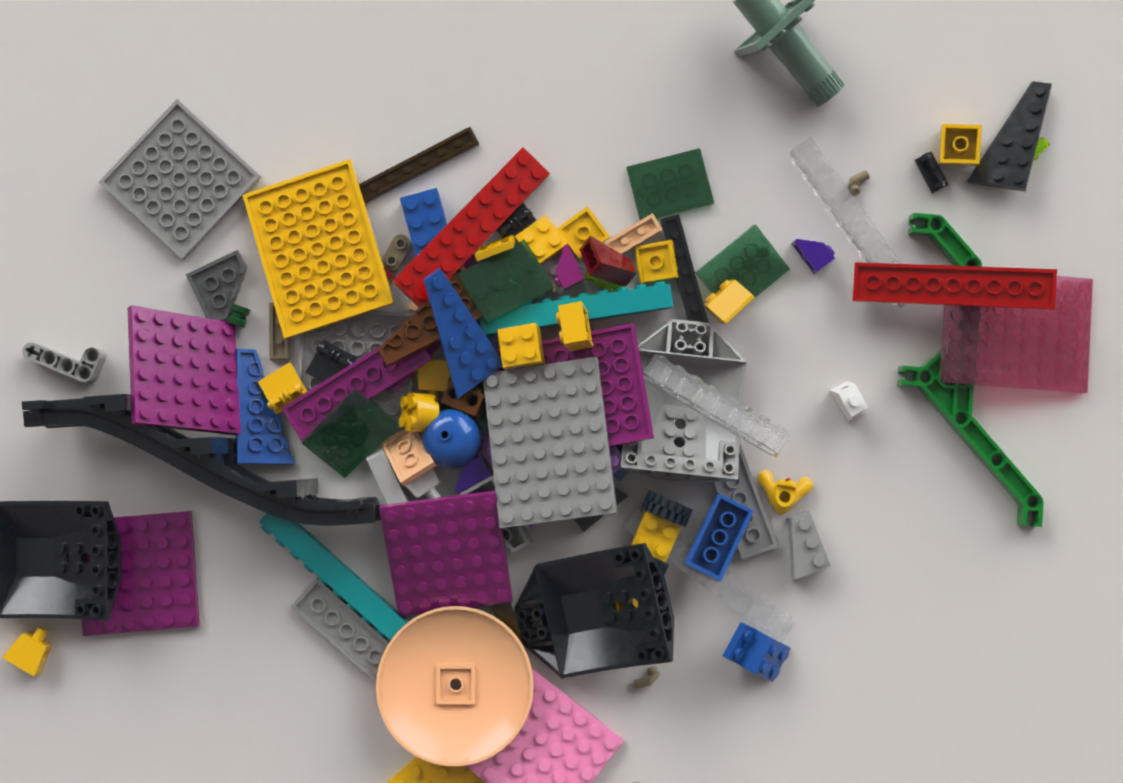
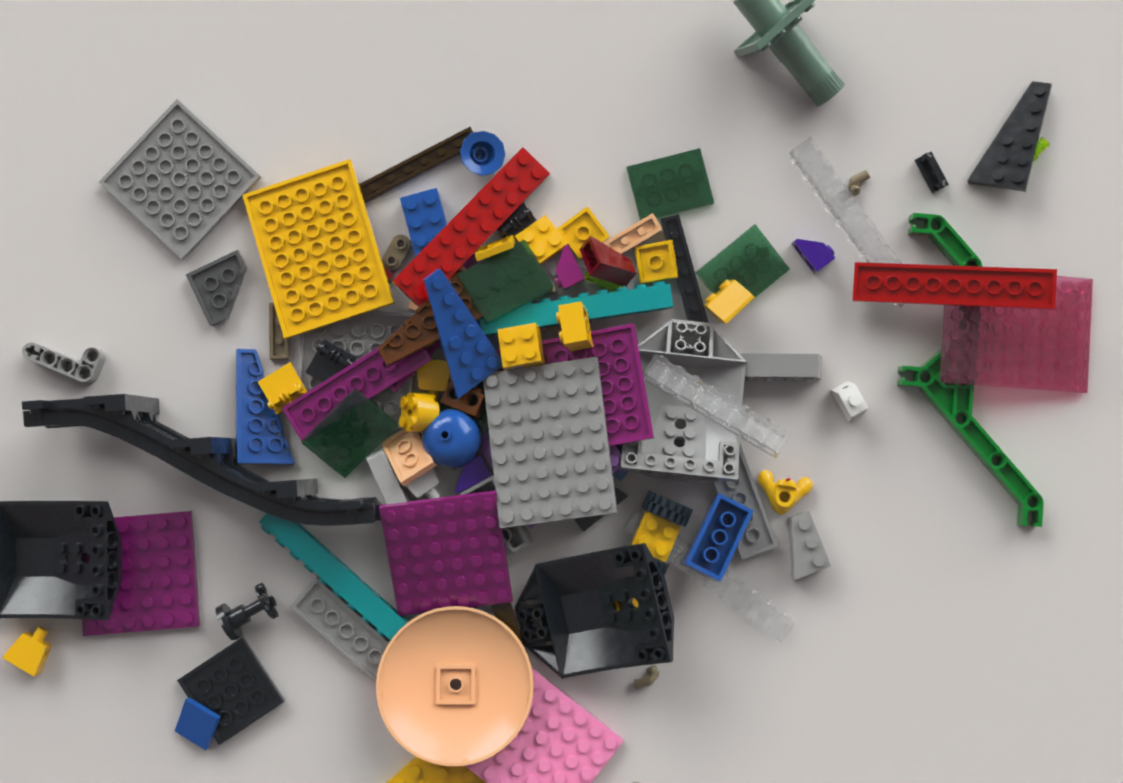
magenta plate [127,305,241,435] -> none
dark green wheel [226,304,251,328] -> none
blue bracket [722,622,791,682] -> none
yellow brick [938,124,982,166] -> none
none -> blue tile [175,697,221,750]
none -> black plate [177,636,285,745]
none -> black piece [215,583,279,641]
none -> blue hat [460,131,505,176]
none -> light grey wedge [741,353,822,382]

